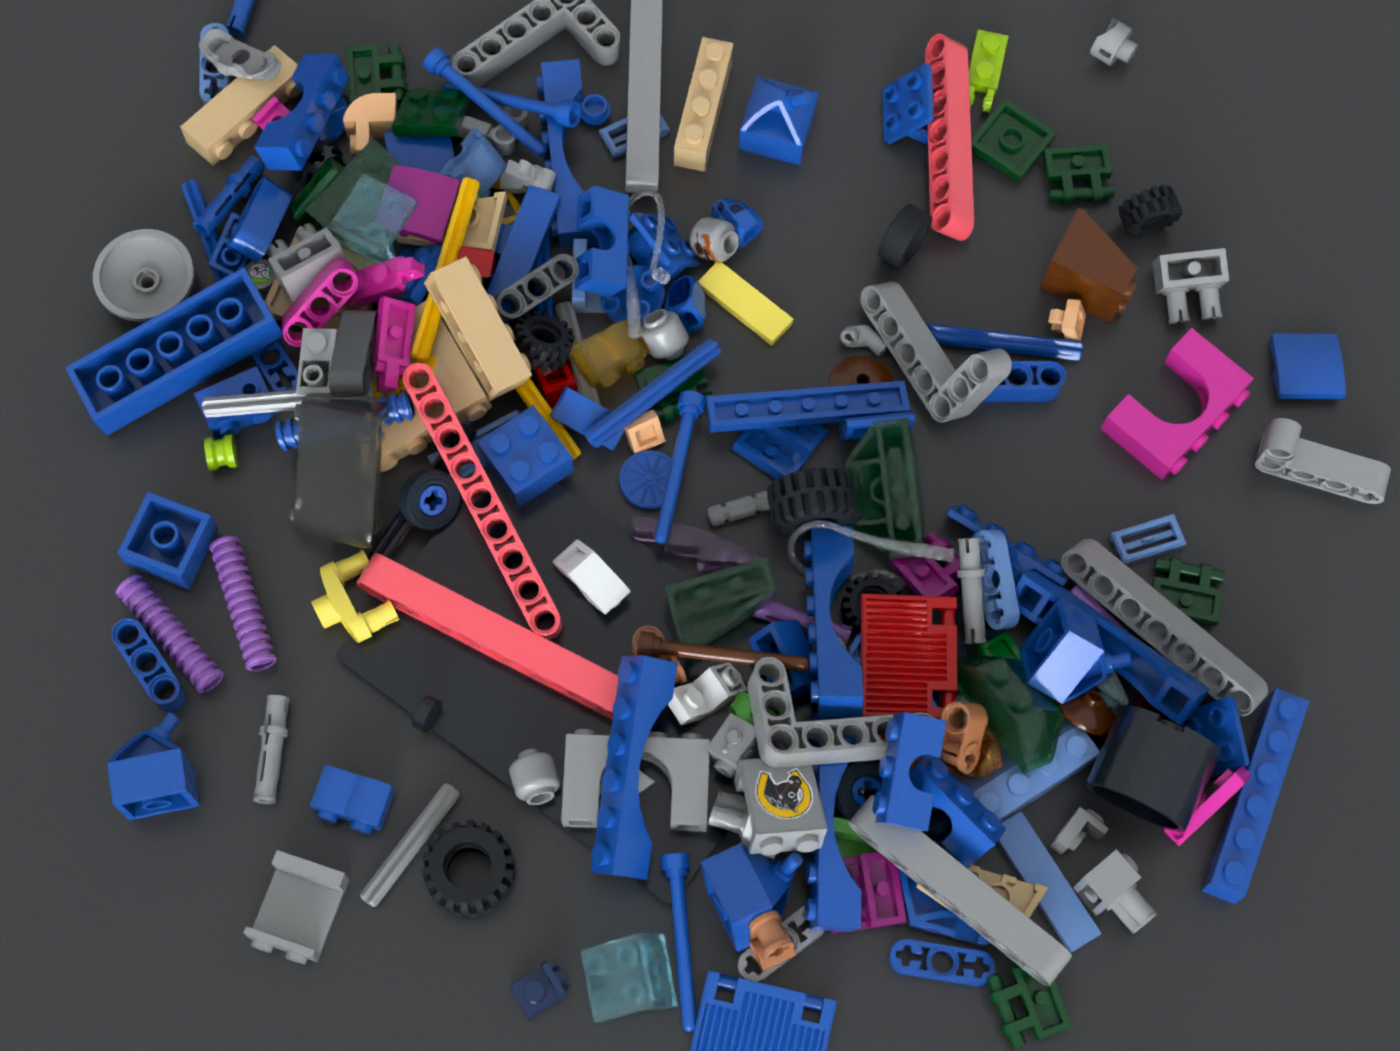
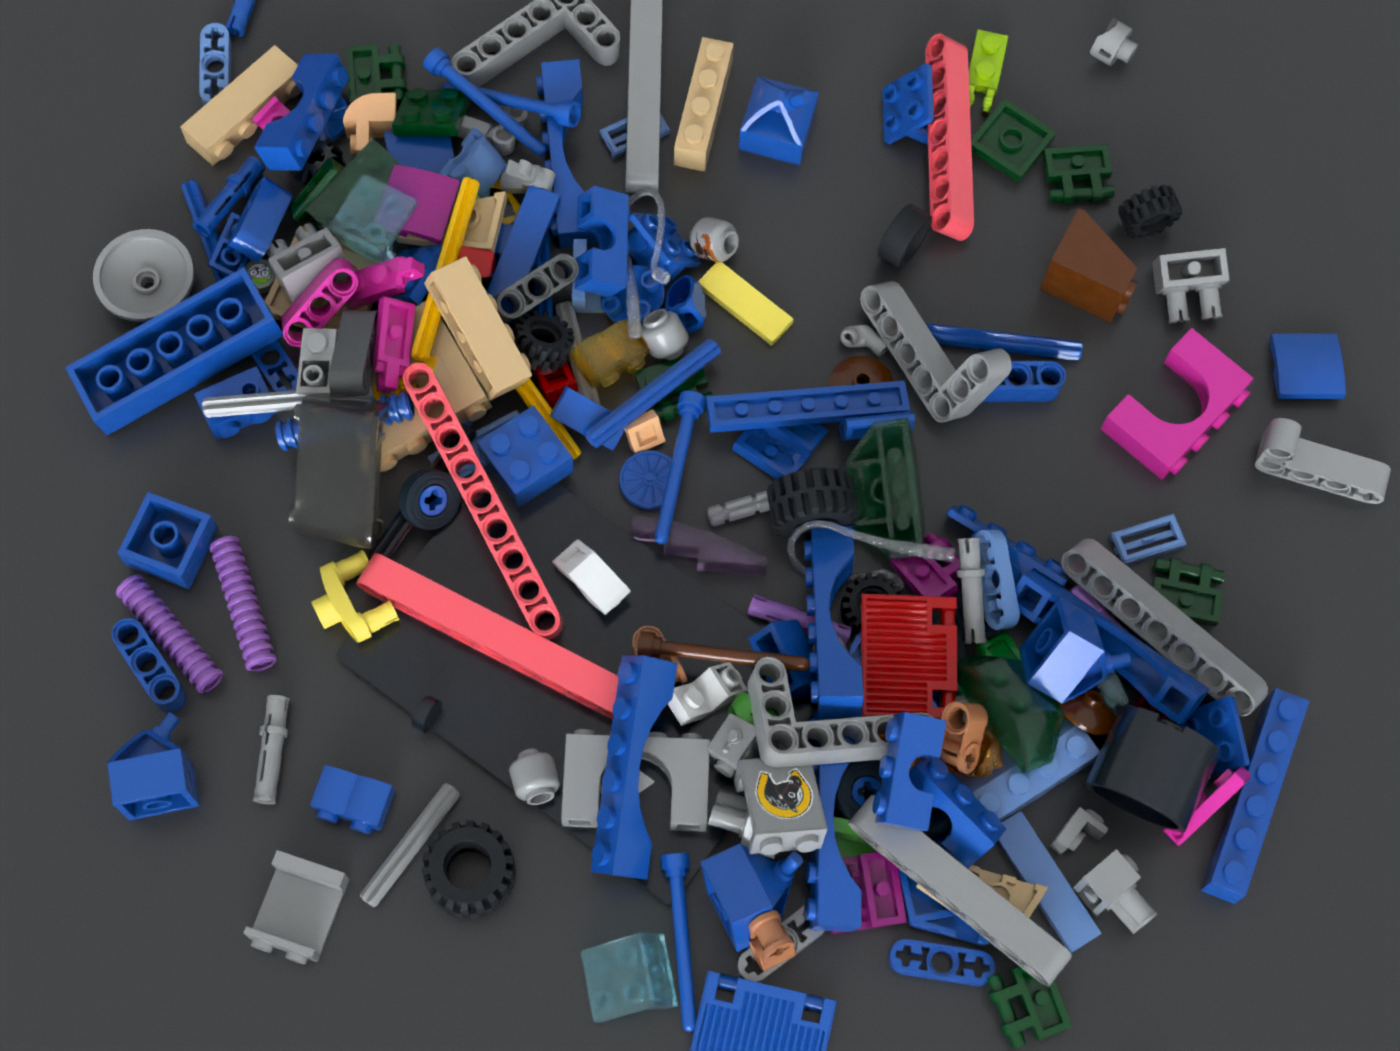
light grey piece [199,29,281,81] -> none
lime wheel [204,434,238,471] -> none
dark blue bracket [510,960,569,1020] -> none
blue plate [580,94,611,126] -> none
clear green wedge [664,558,777,659] -> none
blue rock [712,198,764,248] -> none
light nougat tile [1048,299,1086,342] -> none

